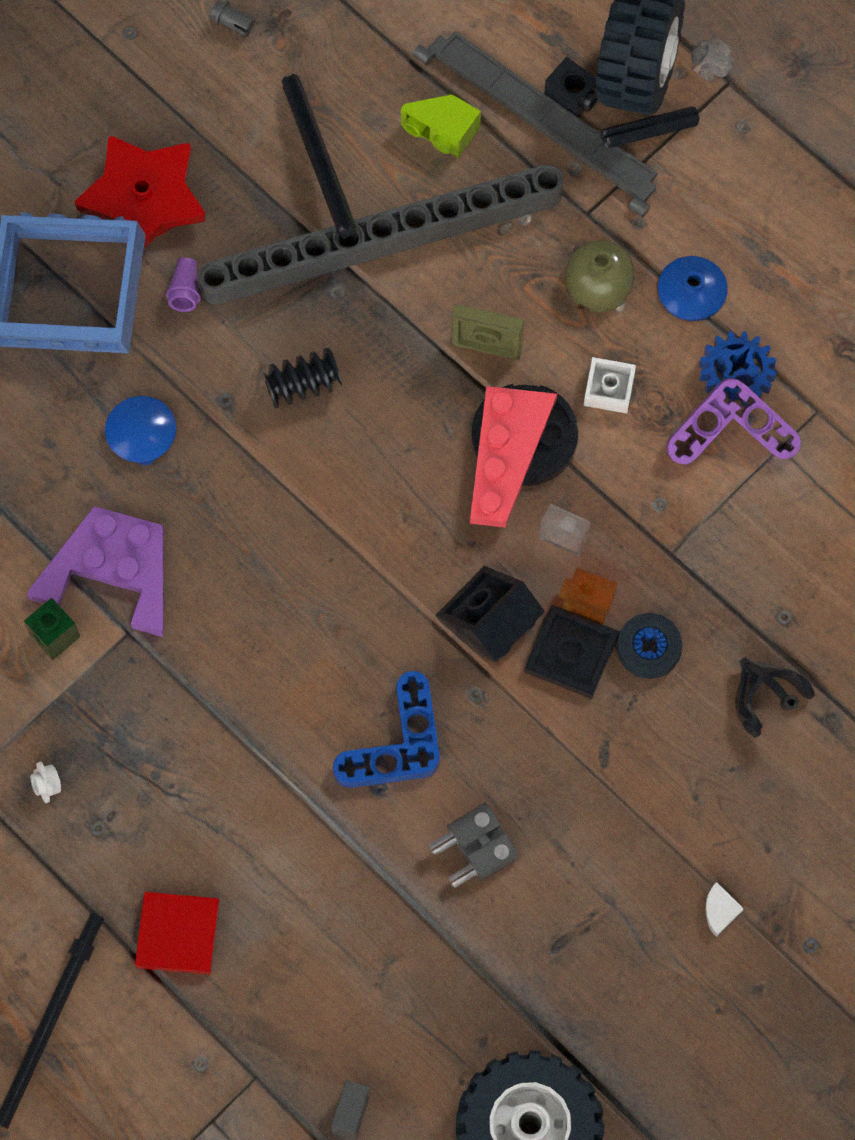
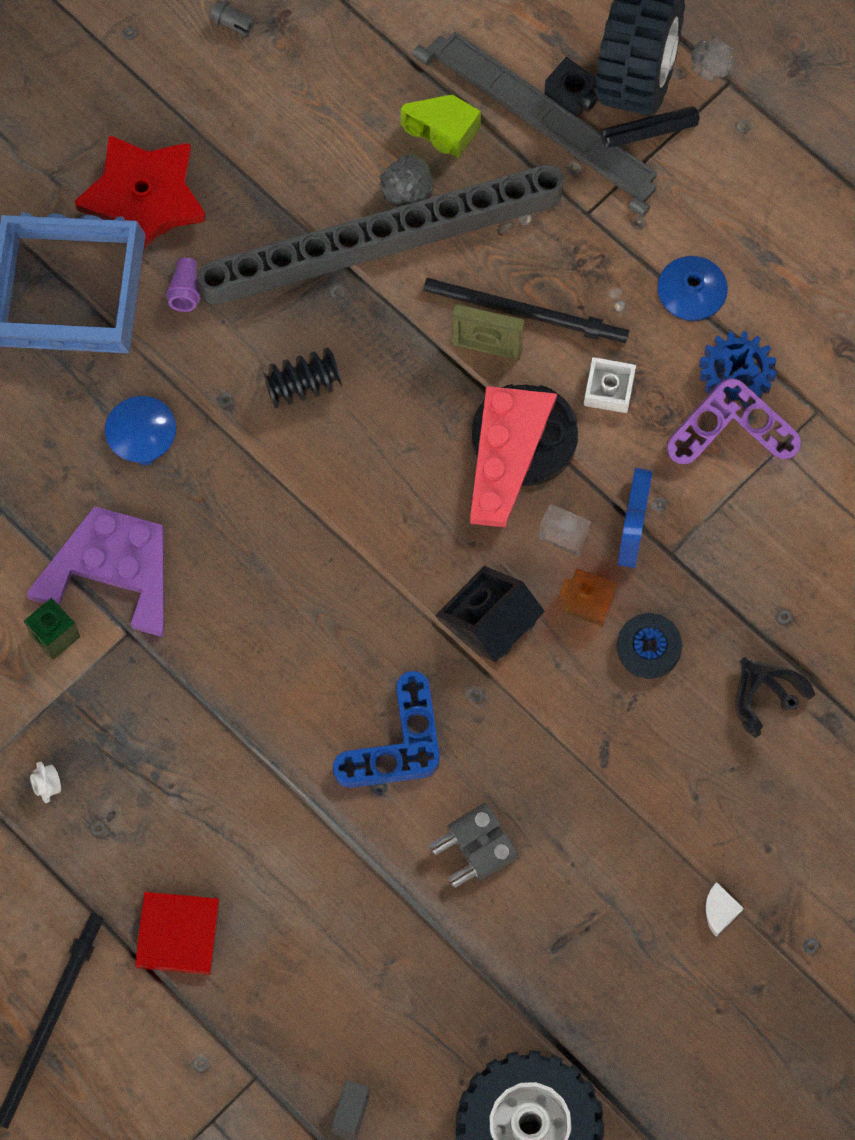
black axle [282,74,357,238] -> none
black tile [524,605,620,699] -> none
olive cylinder [565,240,635,313] -> none
none -> dark grey piece [379,154,434,207]
none -> black bar [423,278,630,343]
none -> blue beam [618,467,653,568]

